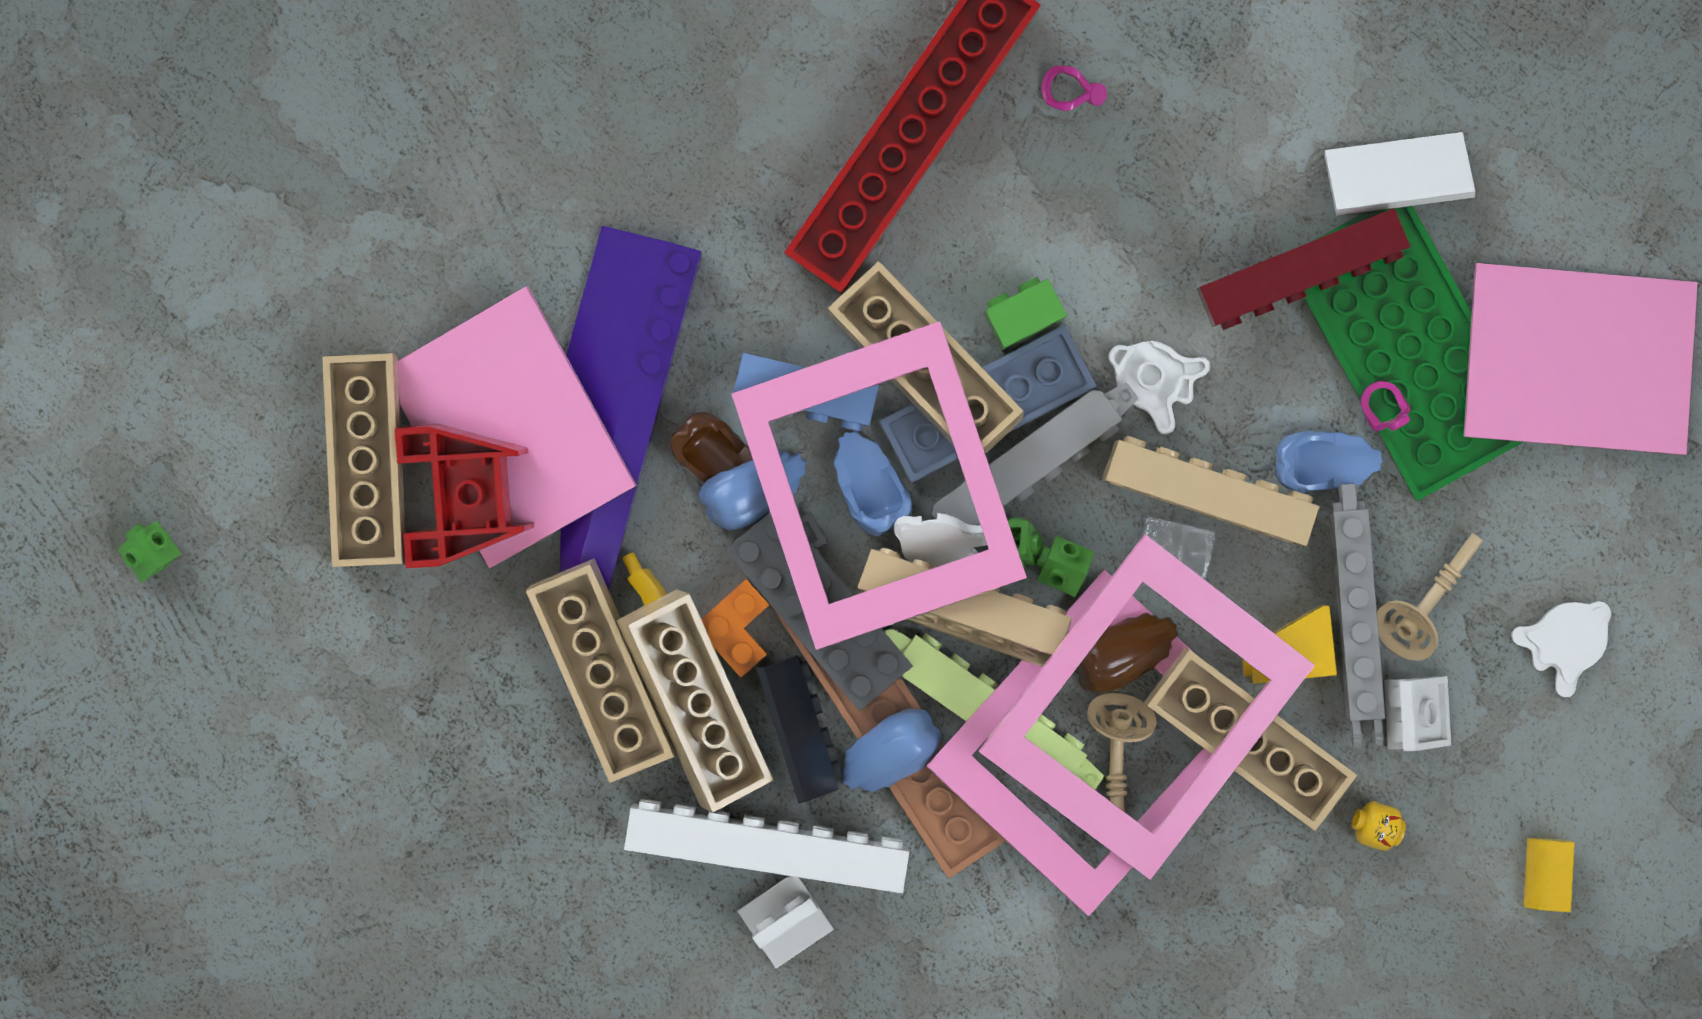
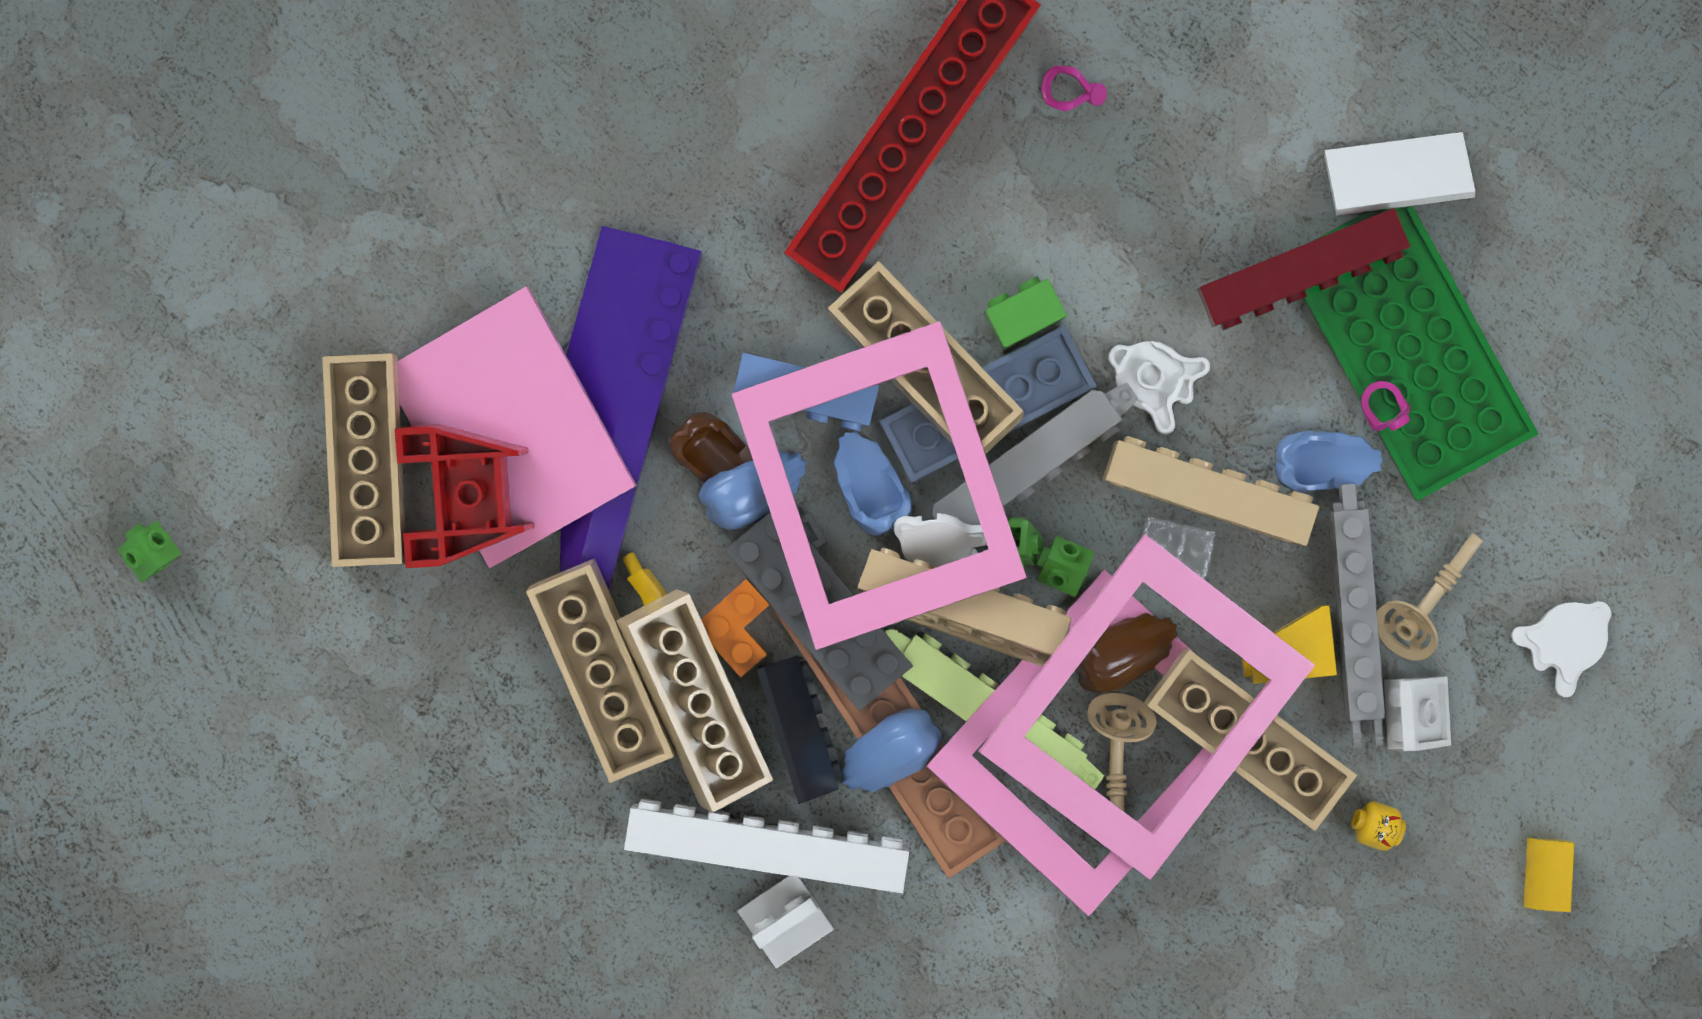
bright pink piece [1463,263,1698,455] -> none

